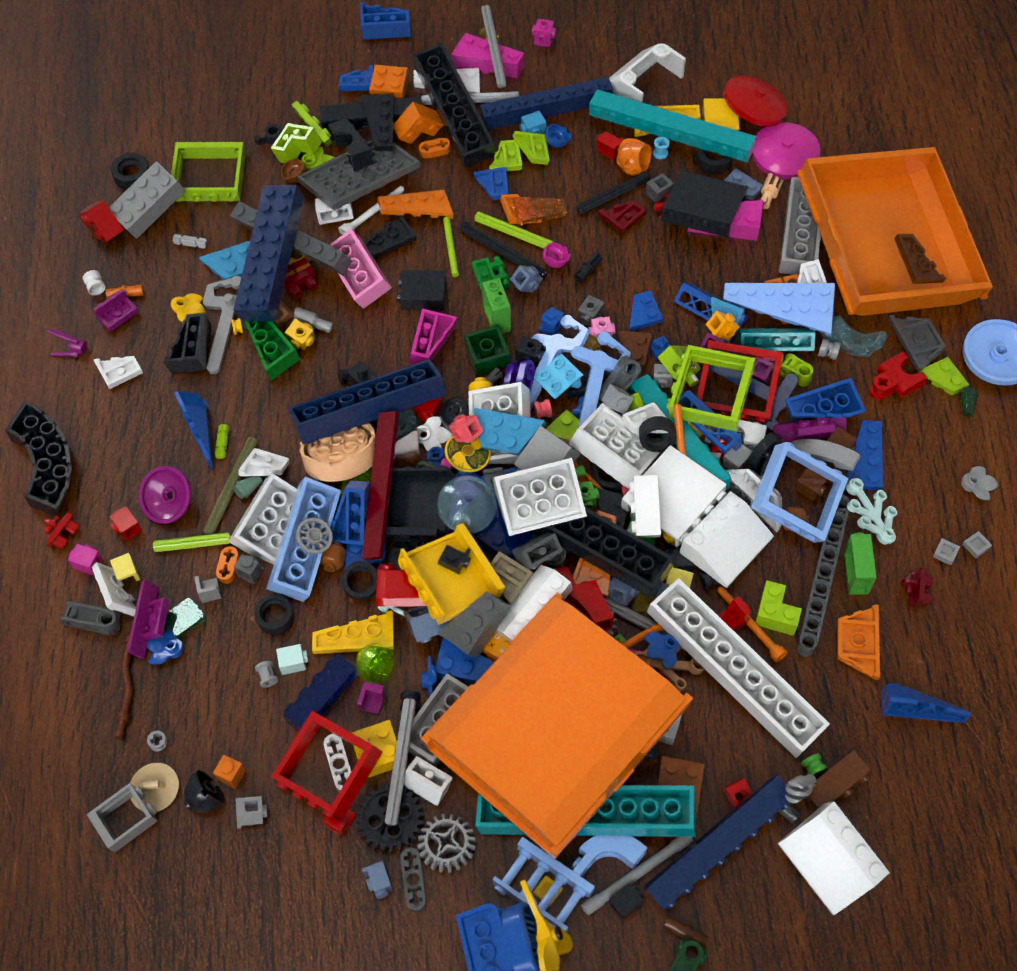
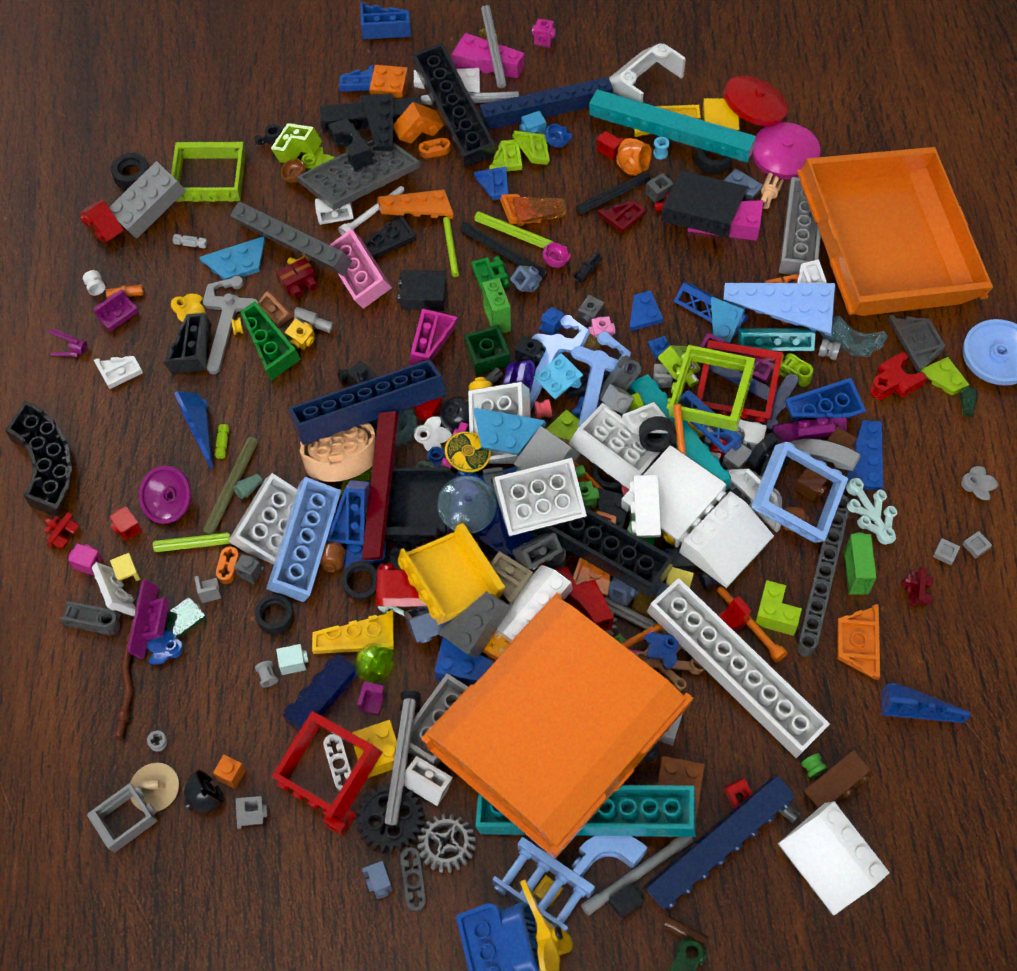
dark blue brick [233,185,304,321] -> none
white wing [239,448,289,476] -> none
lime wing [292,101,332,147] -> none
light grey wheel [295,518,332,555] -> none
wing [393,429,420,468] -> none
blue plate [421,656,437,697] -> none
black bracket [437,545,471,574] -> none
coral brick [449,414,484,443] -> none
reddish brown wing [618,331,654,369] -> none
light orange brick [705,310,740,341] -> none
light grey arm [785,774,817,803] -> none
reddish brown wing [894,234,946,284] -> none

